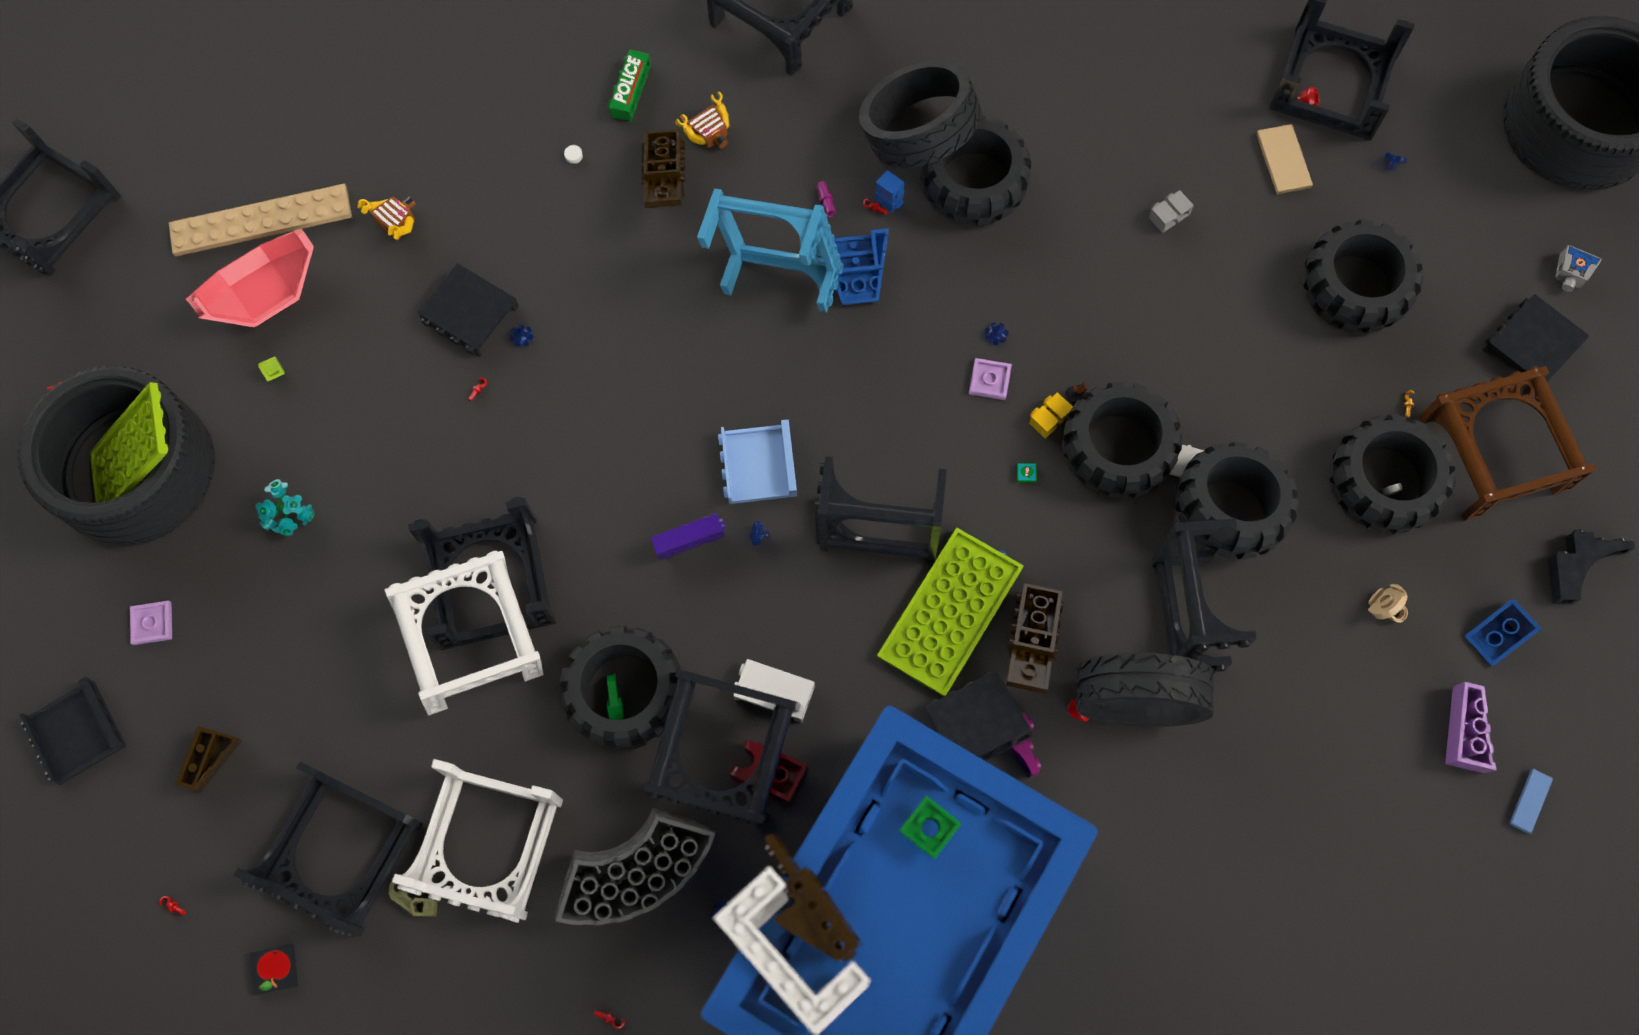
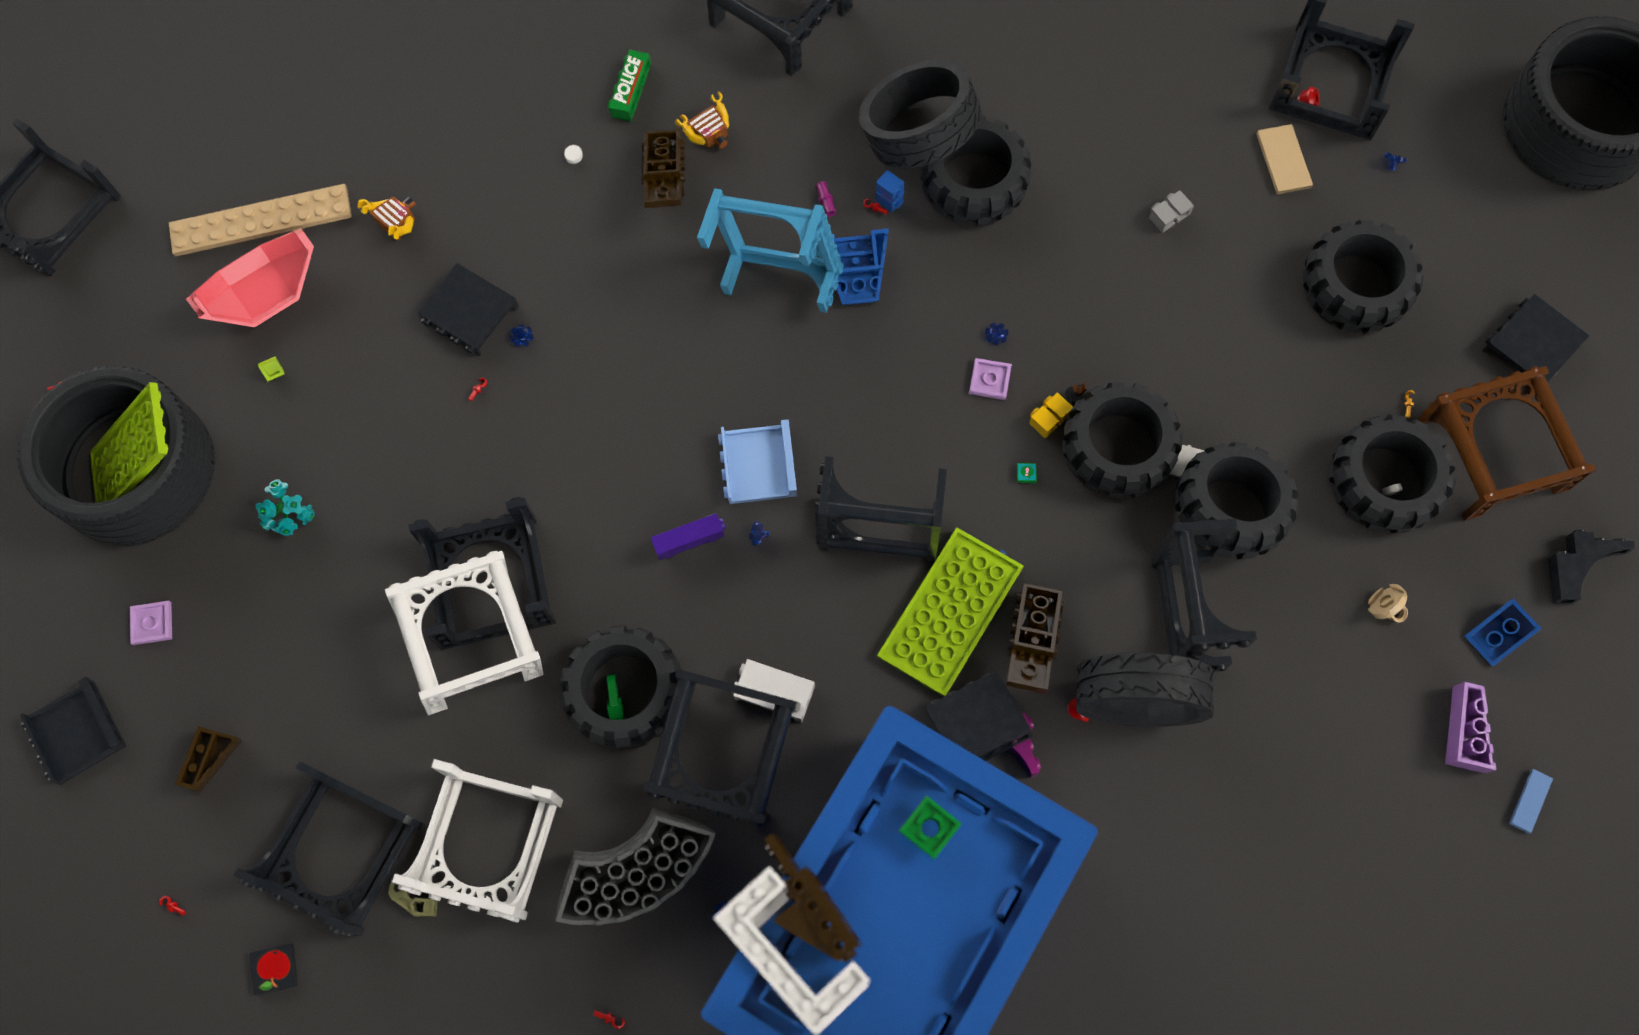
dark red brick [729,739,809,807] -> none
light grey torso [1555,245,1602,292] -> none

